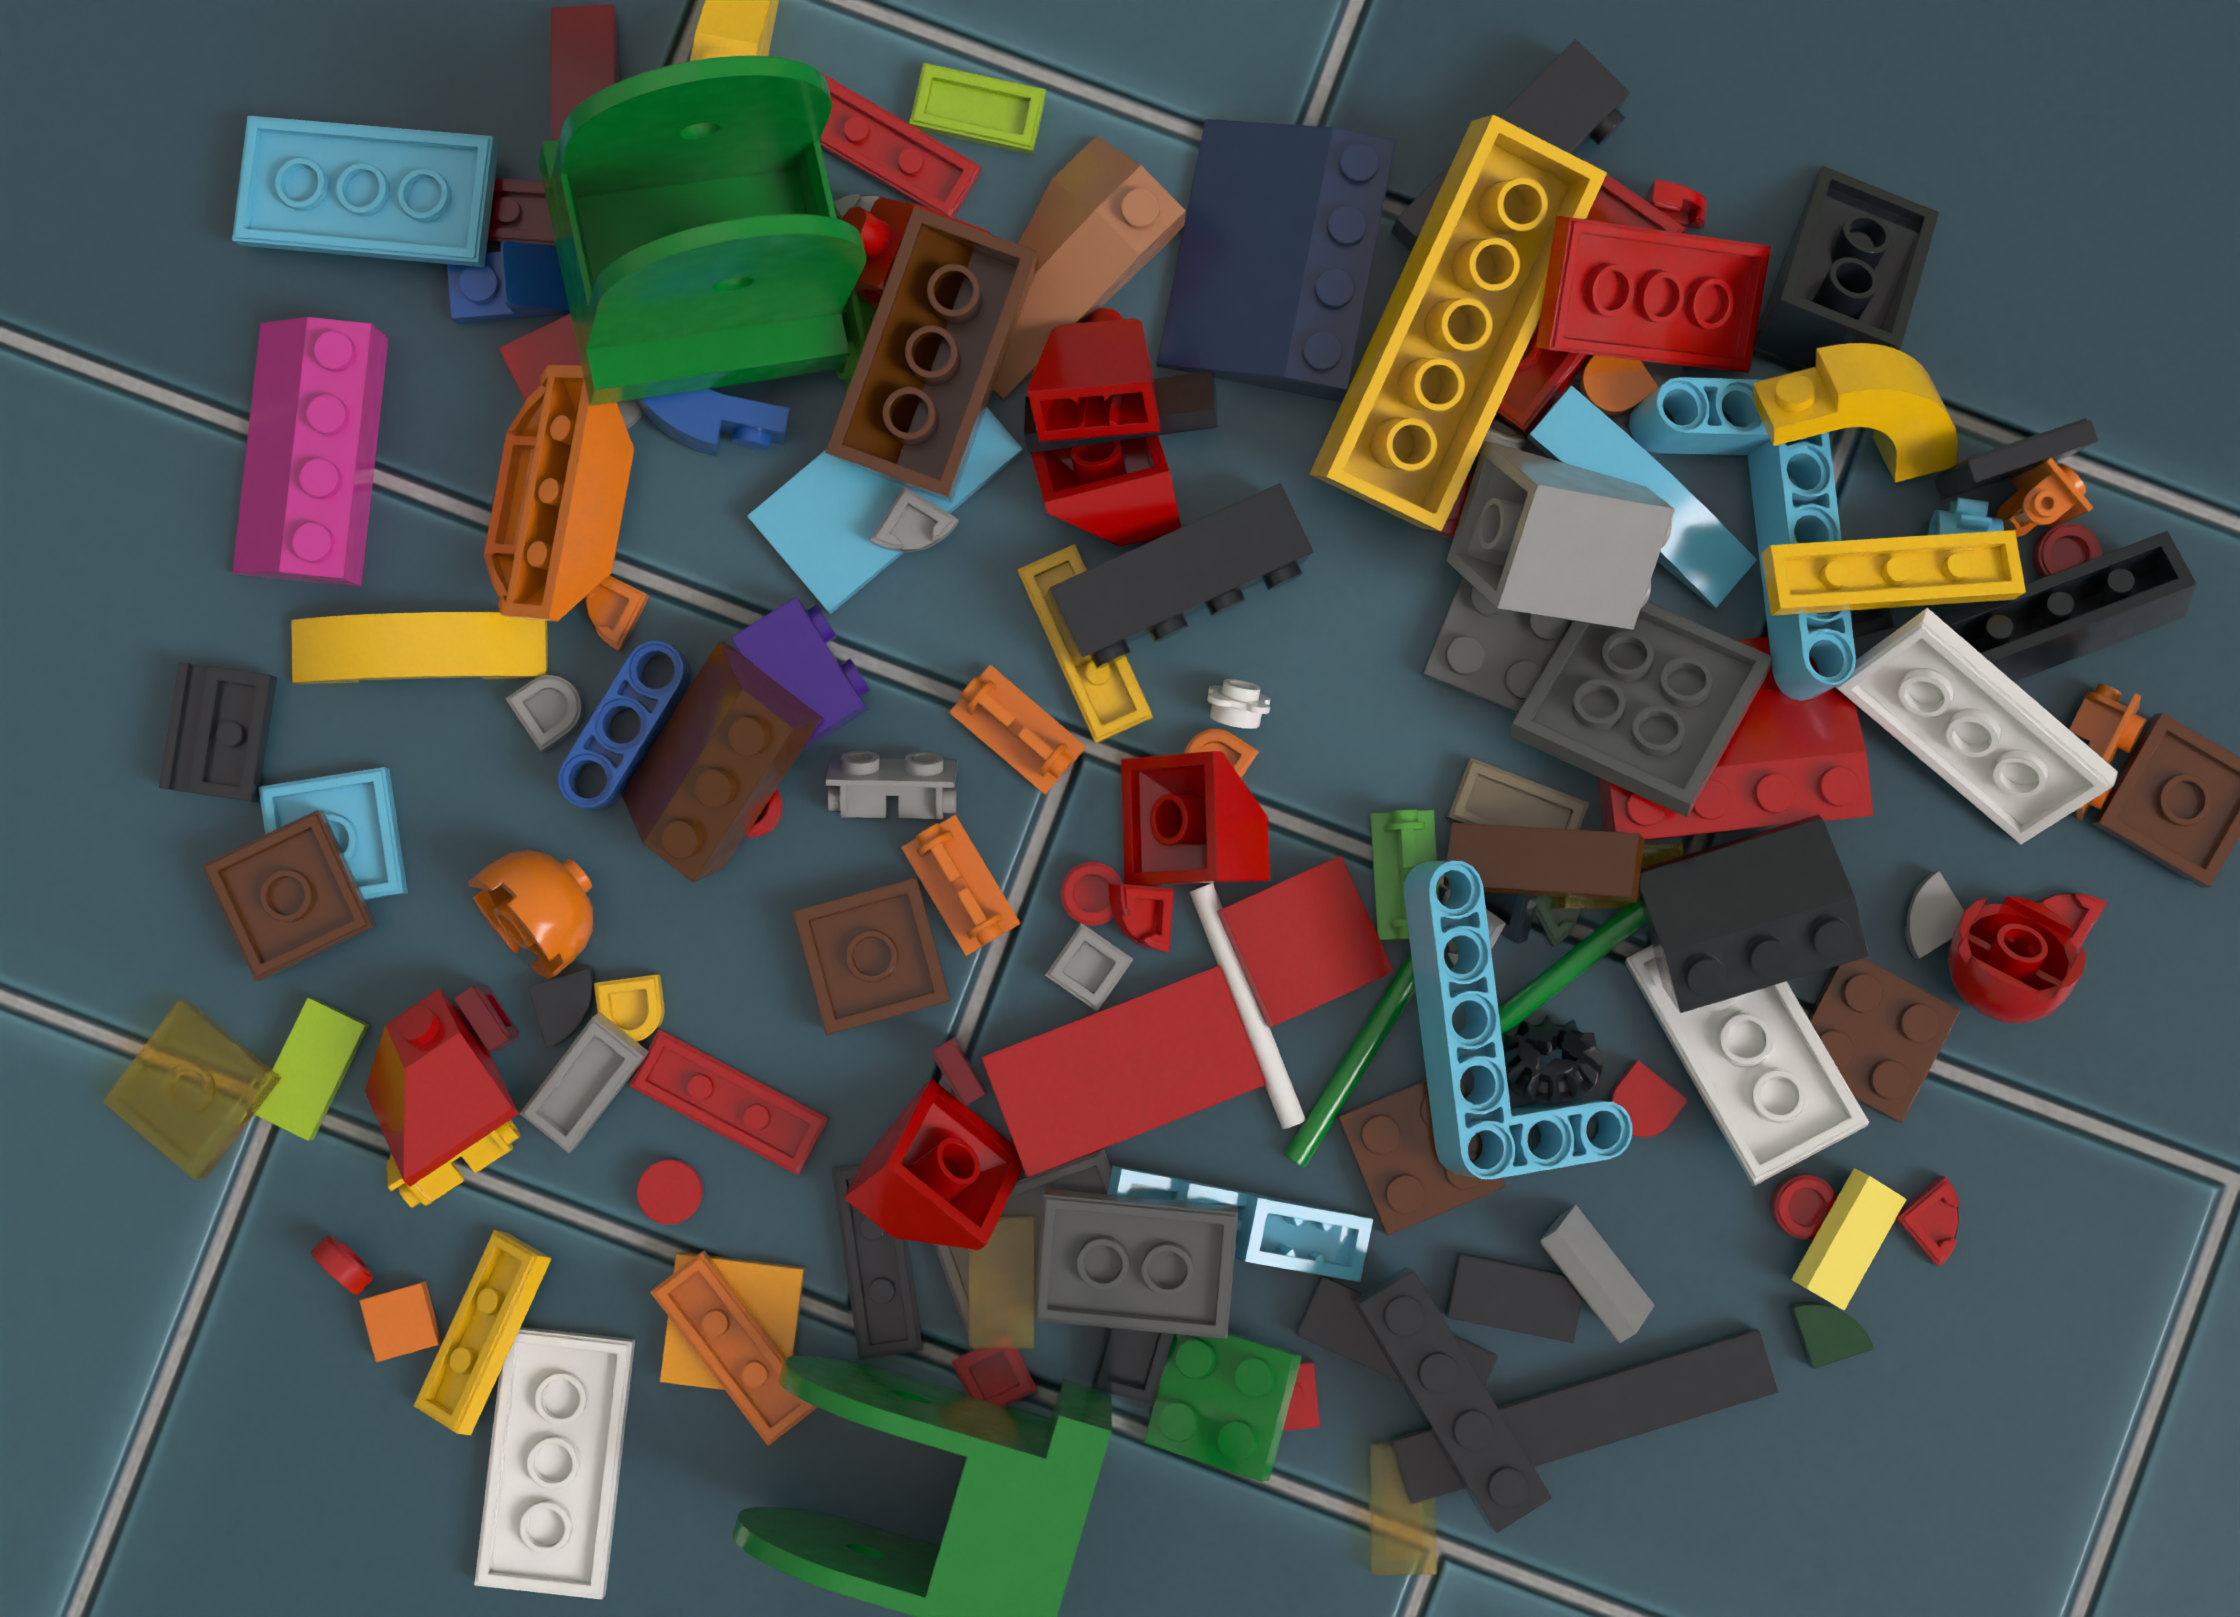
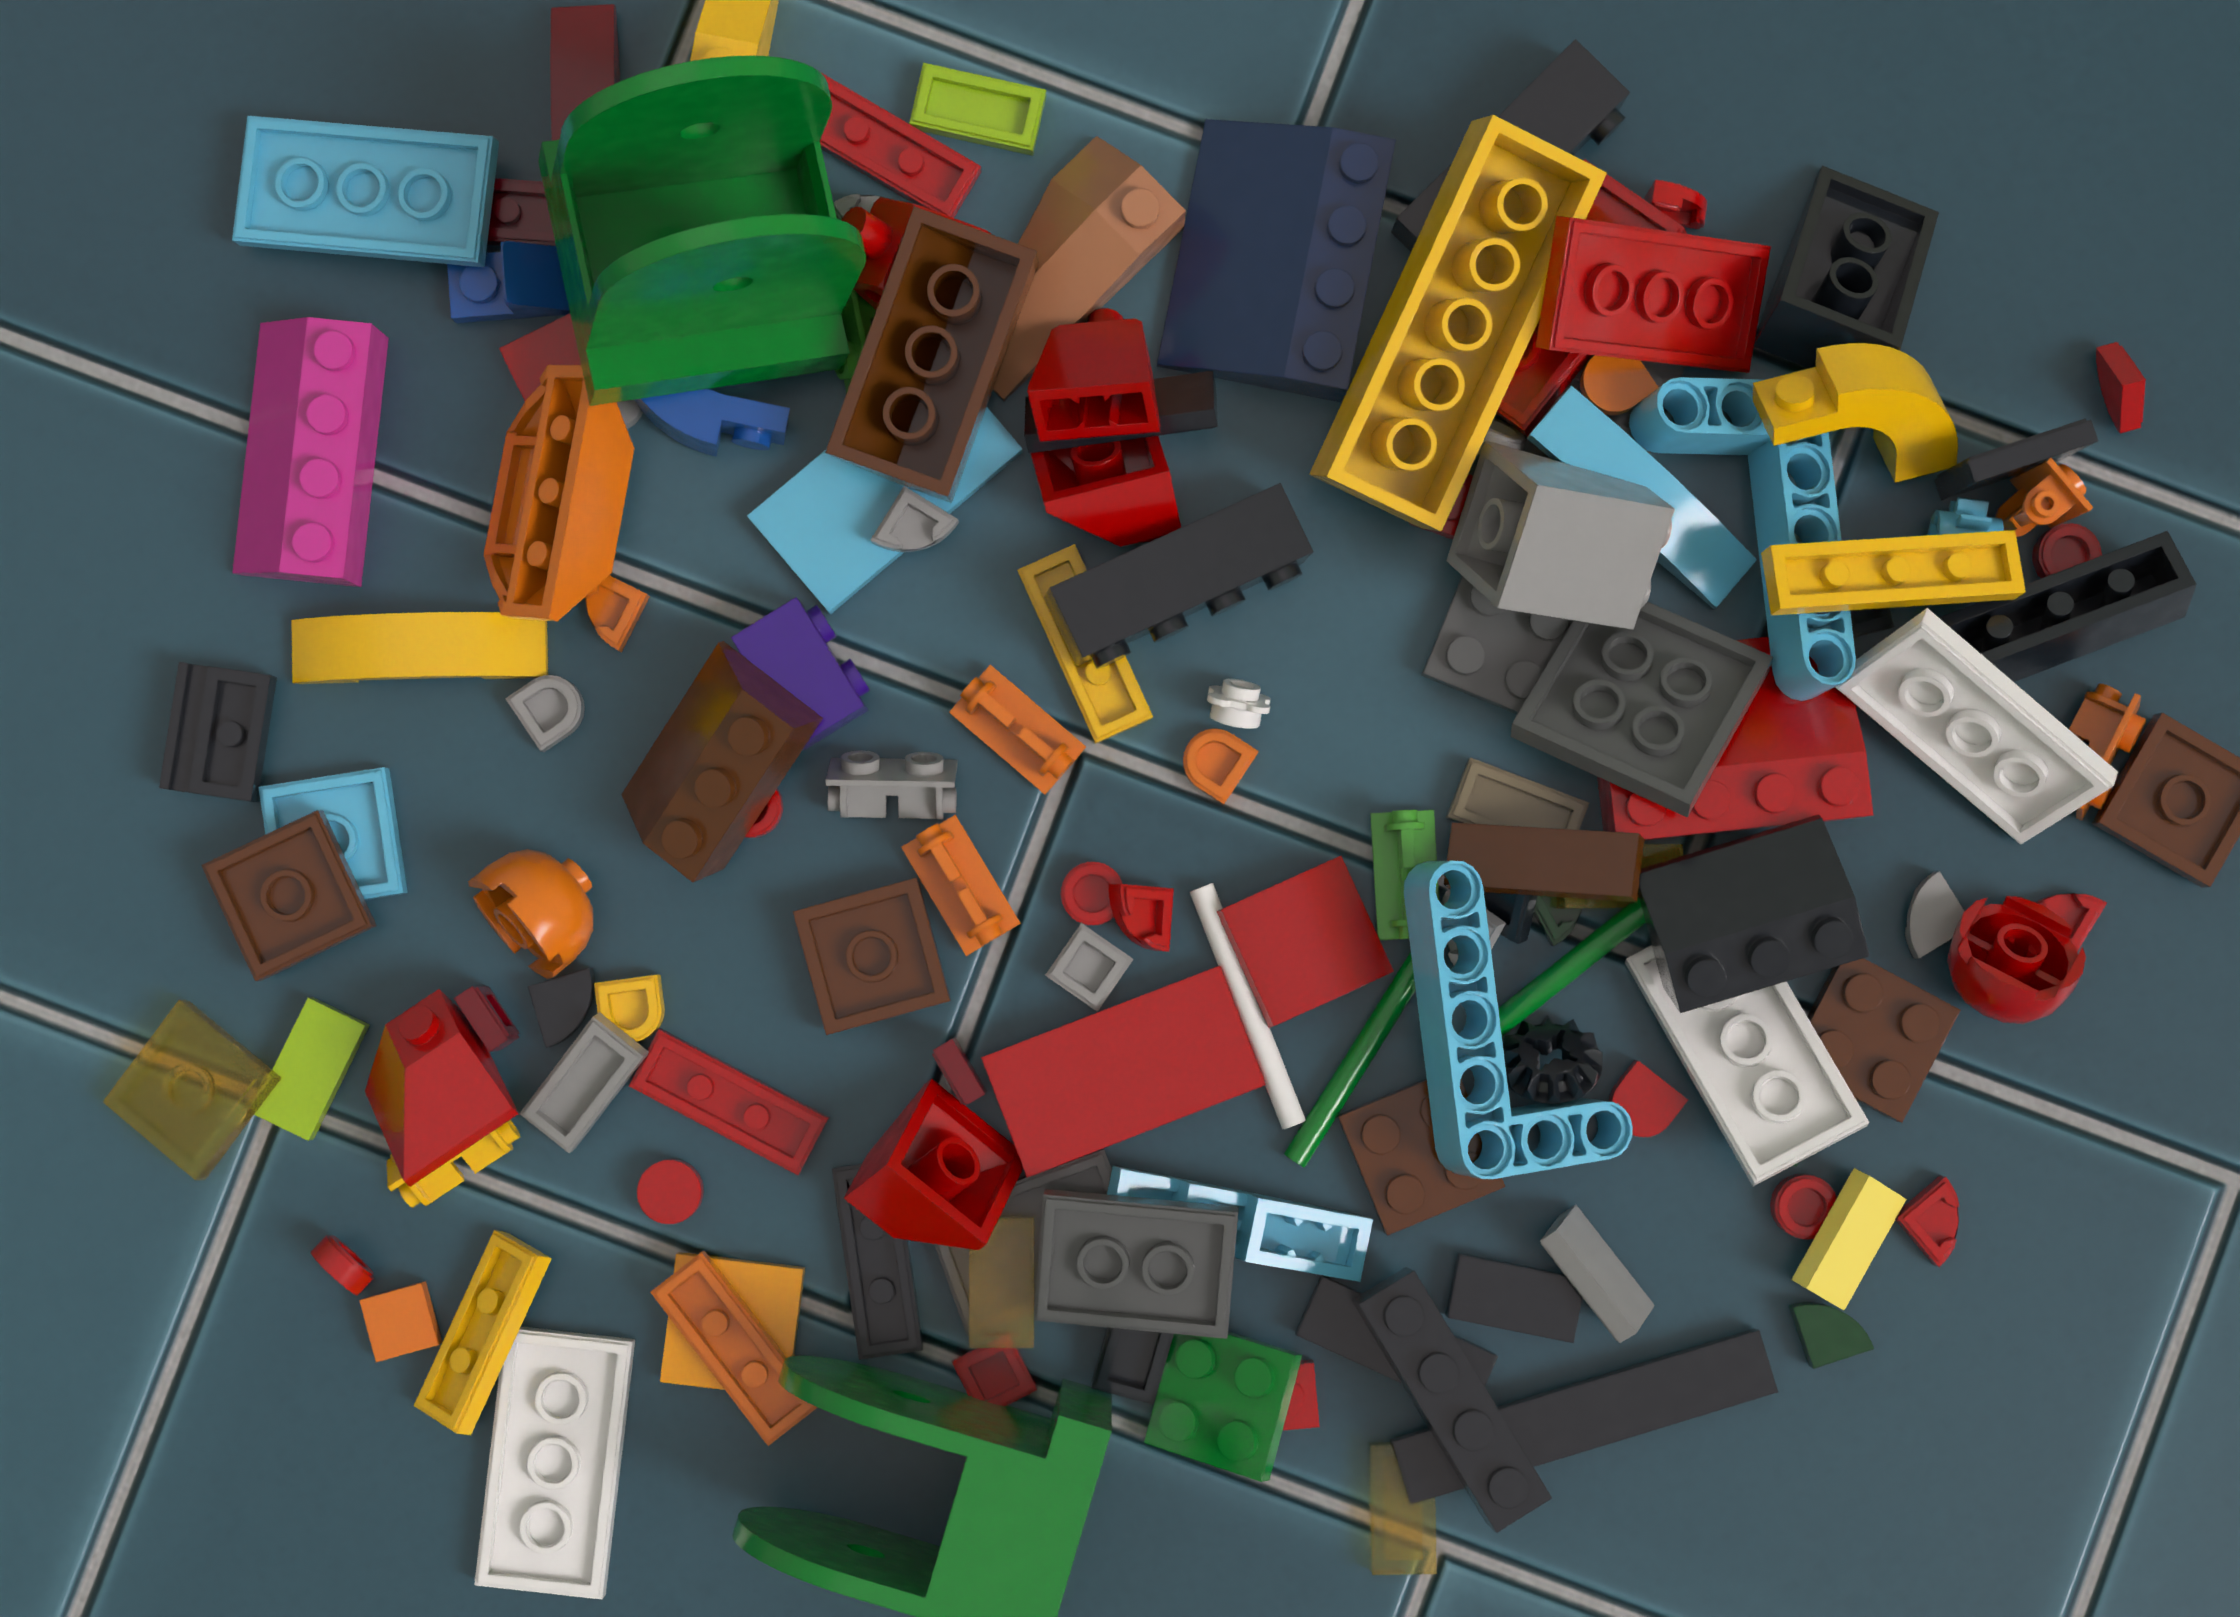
blue beam [558,641,692,810] -> none
red slope [1121,751,1270,885] -> none
none -> red tile [2096,342,2146,434]

